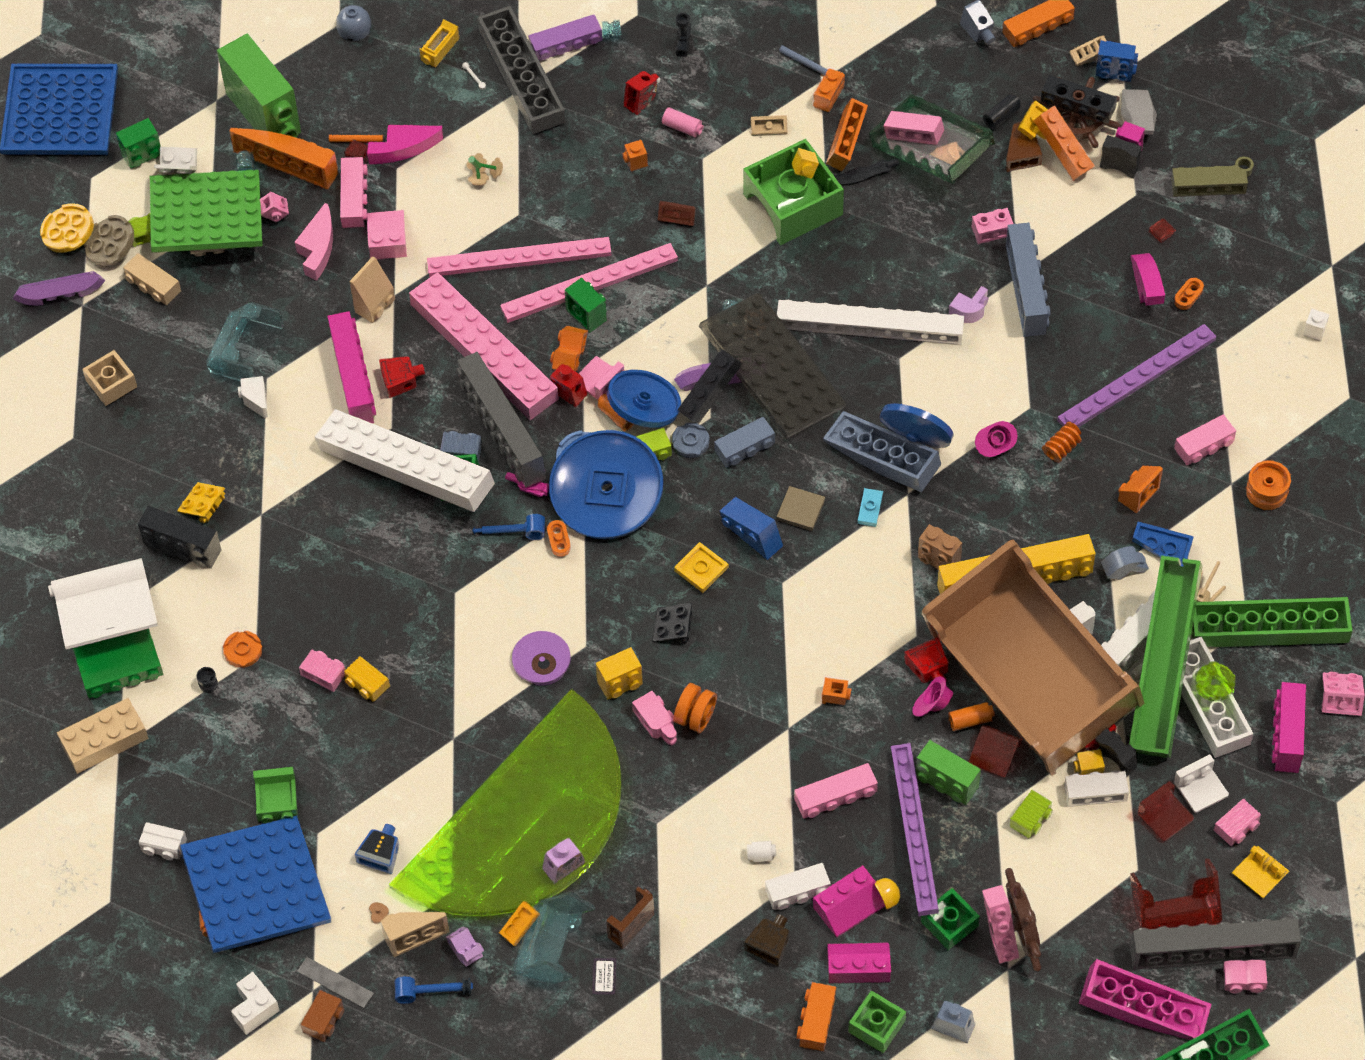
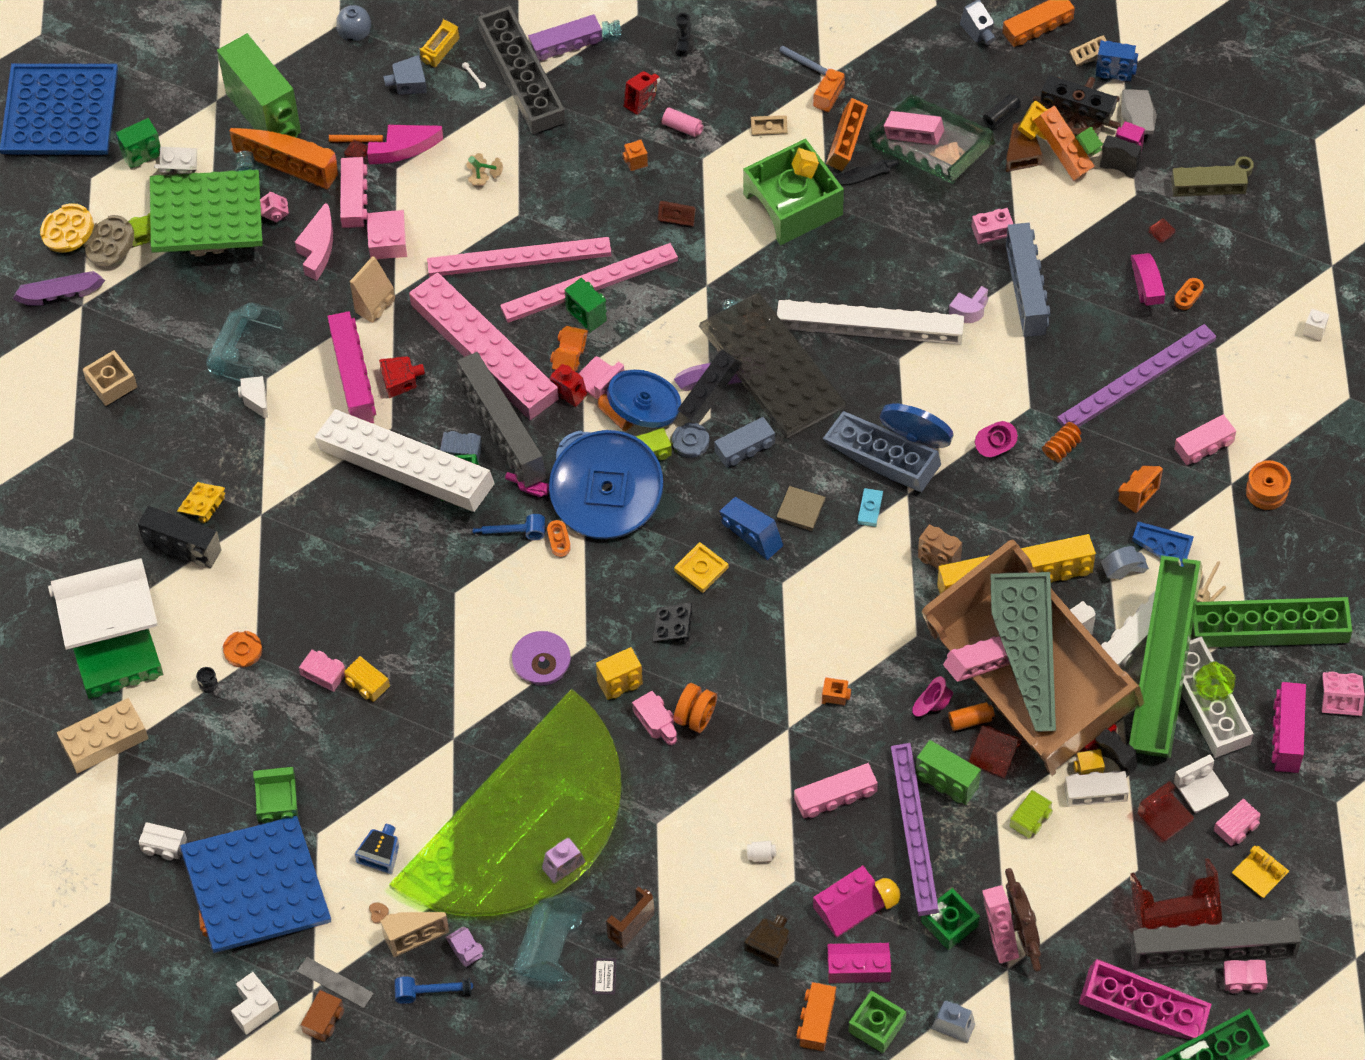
tan brick [123,253,181,305] -> none
light orange plate [499,901,540,946] -> none
white brick [765,863,831,910] -> none
red torso [904,637,948,683] -> none
none -> sand blue torso [383,55,427,94]
none -> bright pink brick [943,636,1010,682]
none -> sand green wing [990,572,1056,732]
none -> bright green brick [1076,127,1103,156]

